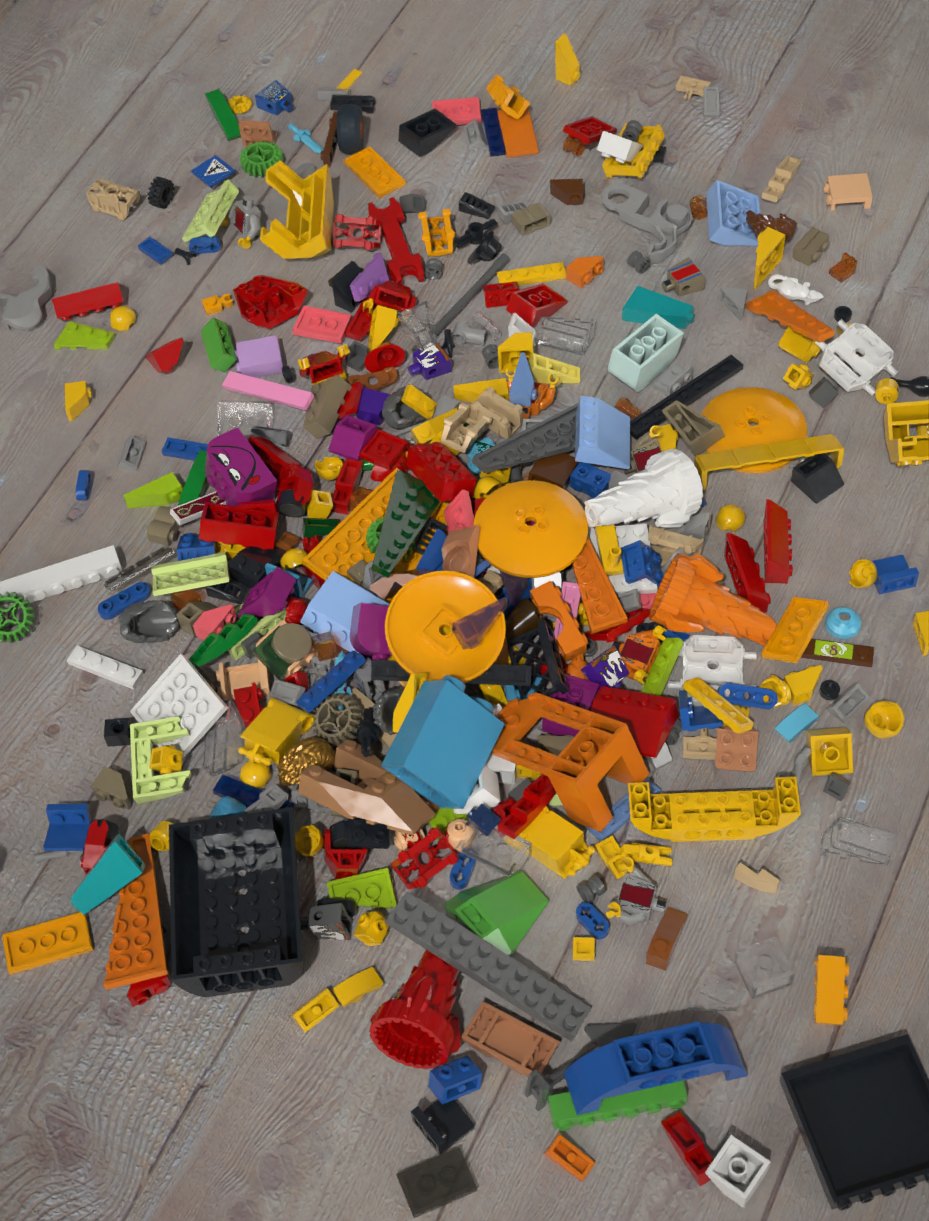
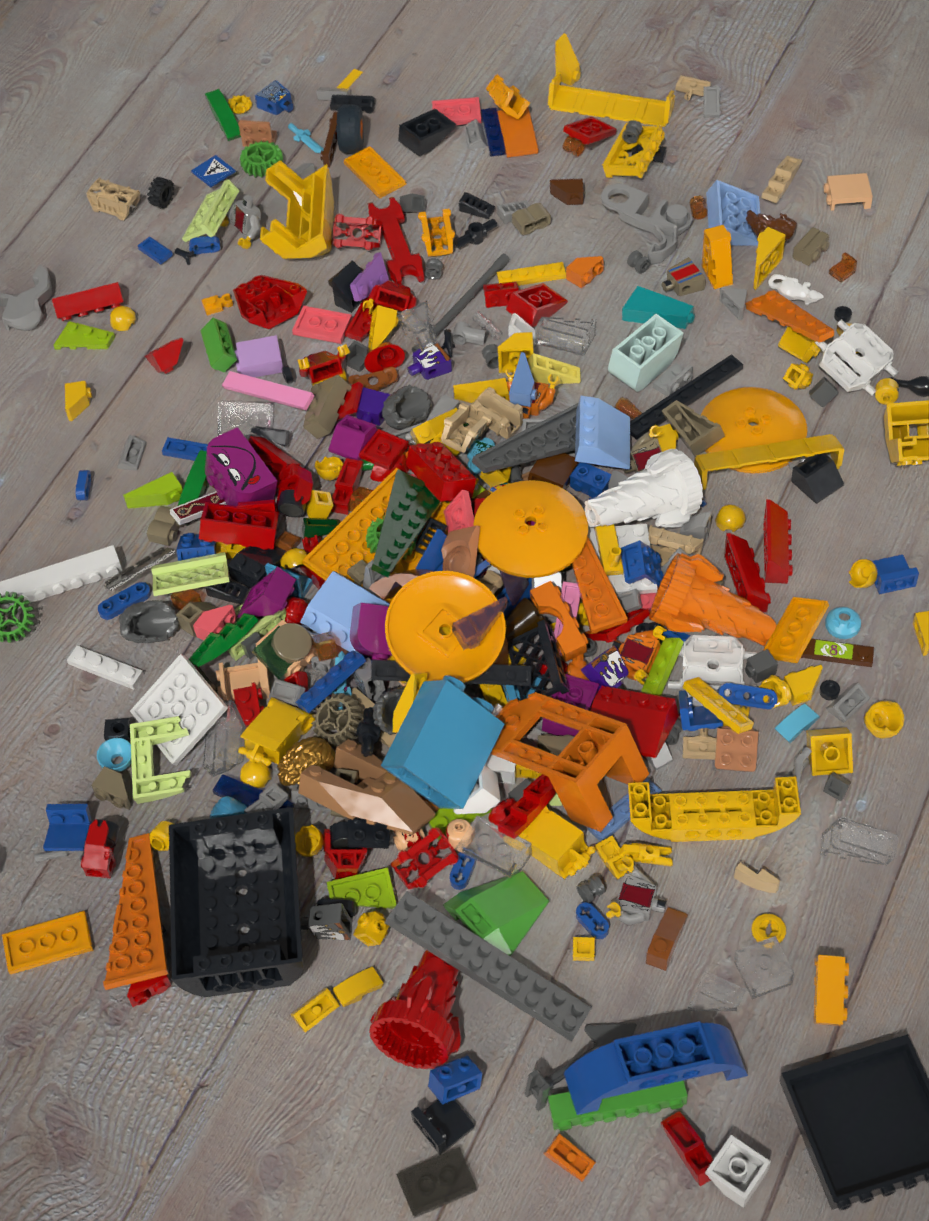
teal slope [70,834,146,915] -> none
yellow brick [149,745,183,775] -> none
yellow plate [401,384,437,420] -> none
nougat slope [461,1001,560,1077] -> none
dark blue bracket [465,803,501,836] -> none
black piece [467,231,502,263] -> none
yellow hair [474,476,502,499] -> none
white slope [597,131,643,163] -> none
none -> medium azure piece [97,738,132,772]
none -> yellow piece [548,73,675,127]
none -> light orange wedge [701,225,733,289]
none -> dark grey brick [745,649,778,683]
none -> yellow gear [751,914,786,947]

